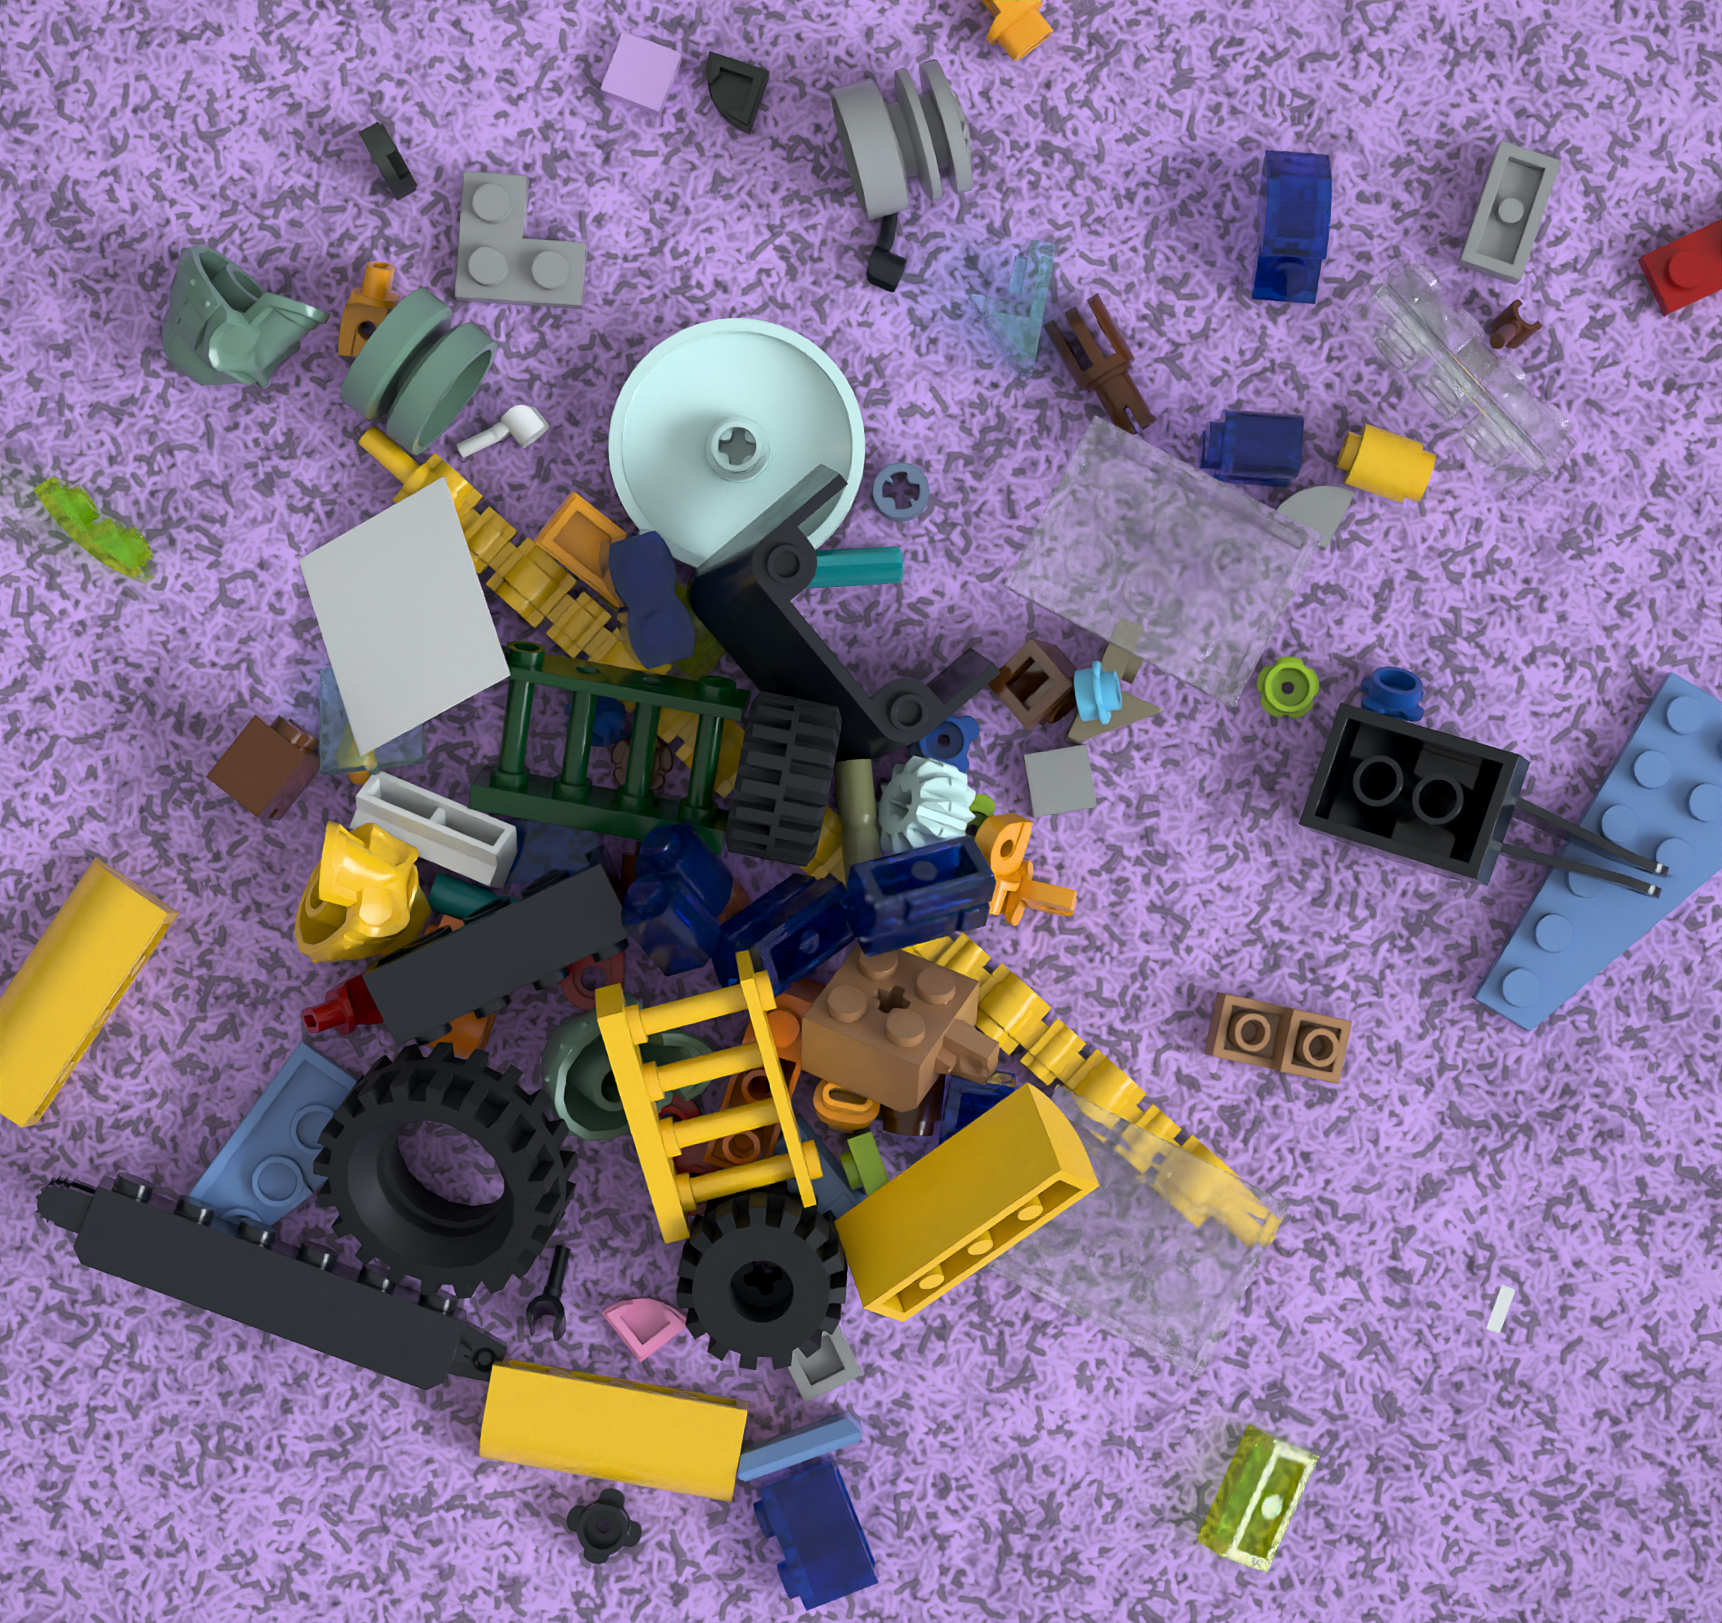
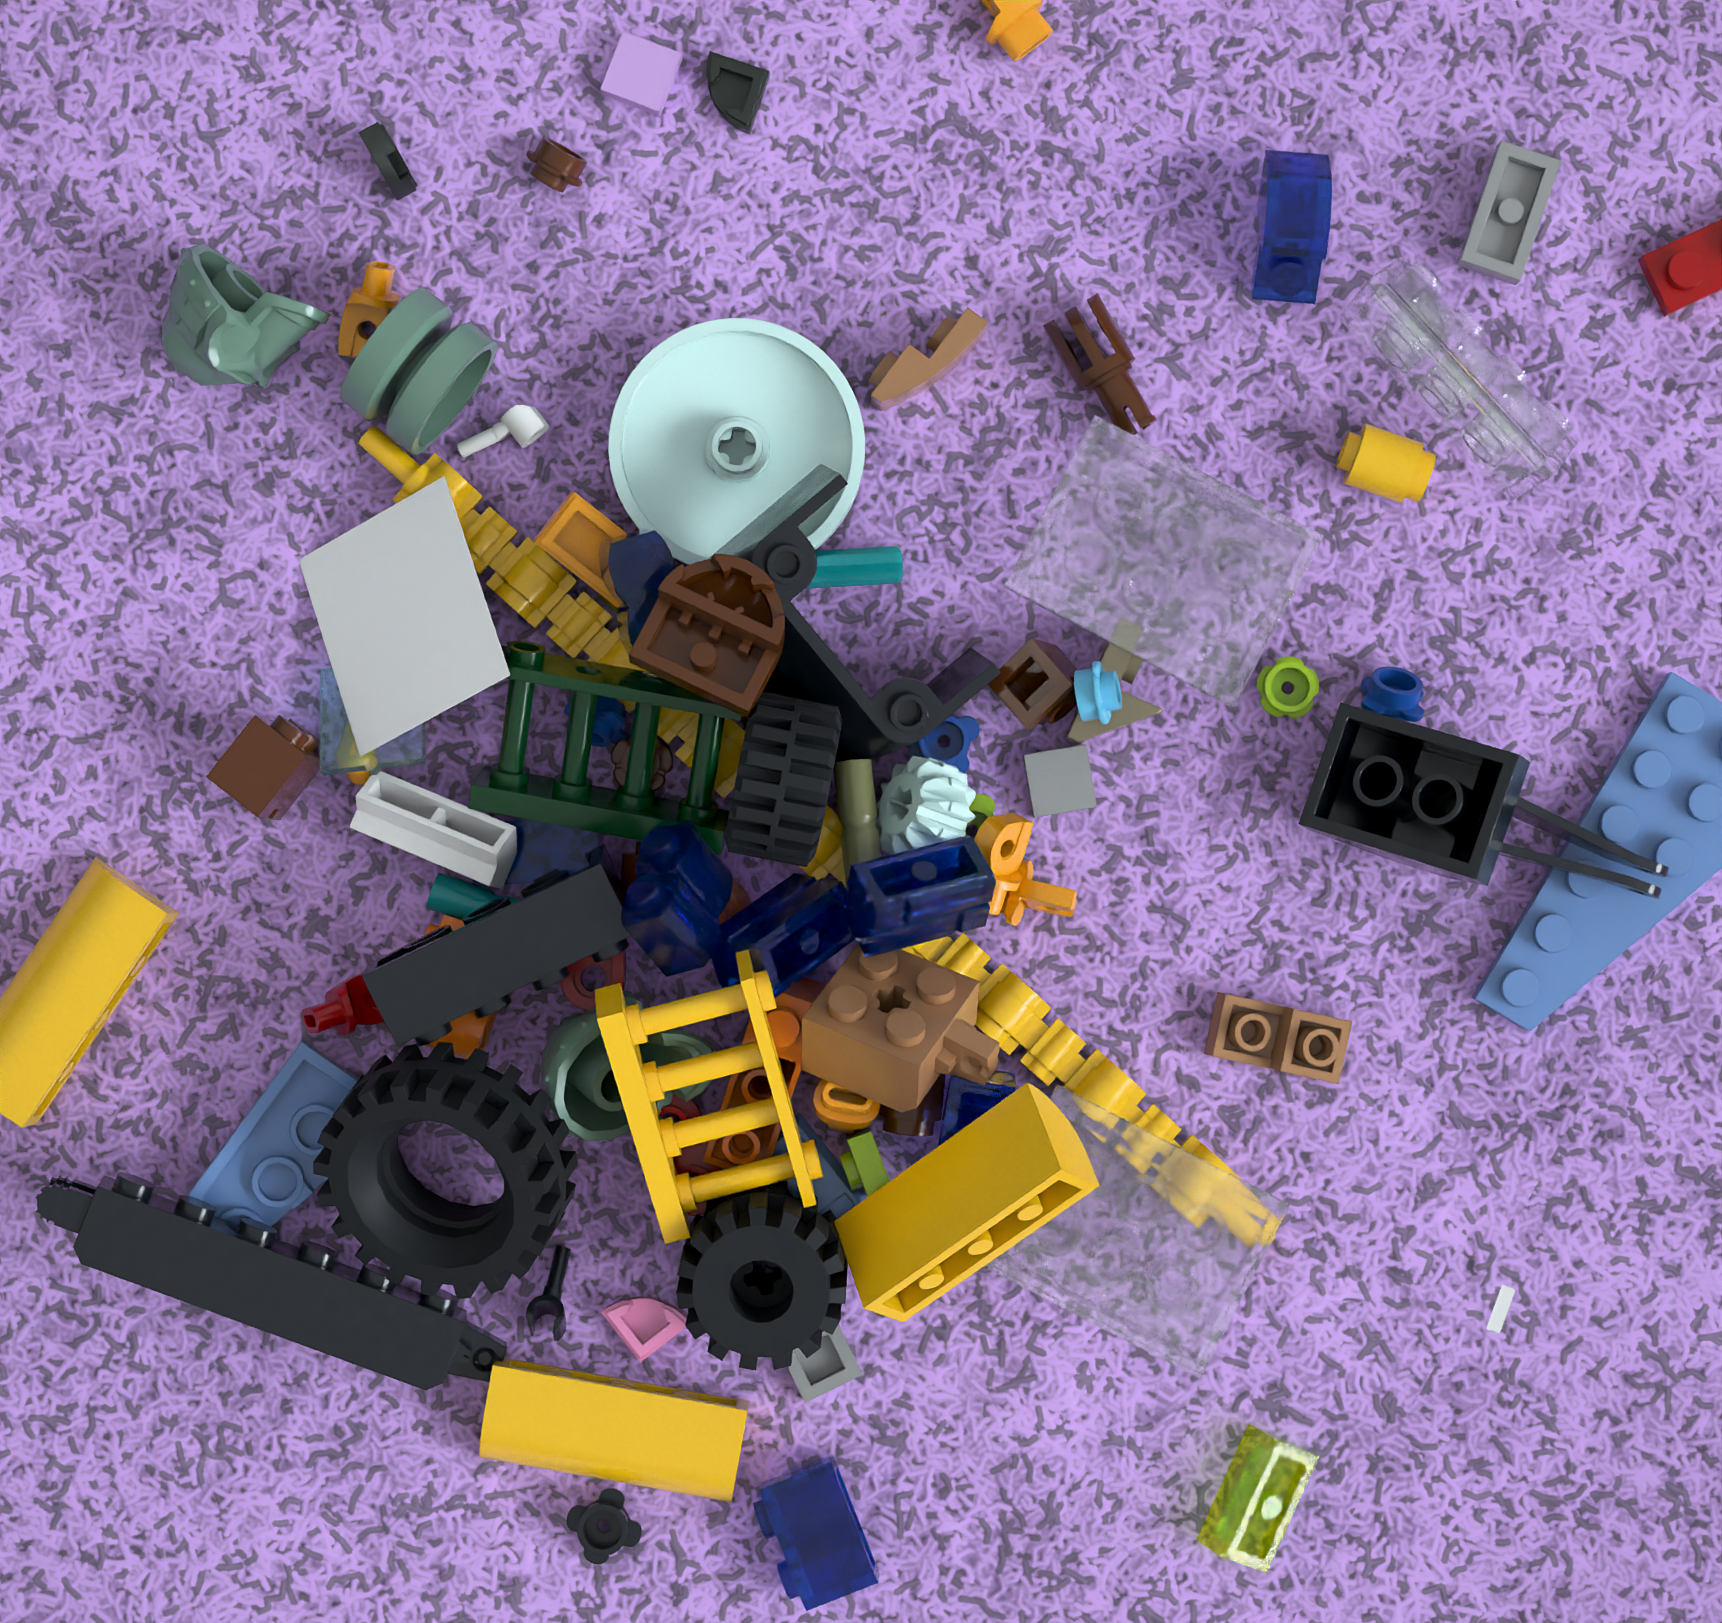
clear neon green slope [33,476,155,584] -> none
yellow head [294,820,432,964] -> none
light grey plate [455,171,587,309] -> none
medium blue tile [738,1410,862,1482] -> none
light grey wheel [830,59,973,221] -> none
black hand [866,212,908,293] -> none
sand blue bush [872,462,930,522] -> none
clear light blue slope [967,239,1056,379] -> none
clear blue brick [1198,409,1304,488] -> none
light grey tile [1268,485,1356,551] -> none
reddish brown hand [1489,299,1542,349] -> none
none -> reddish brown plate [526,136,587,193]
none -> reddish brown slope [628,554,785,718]
none -> medium nougat slope [868,307,988,411]

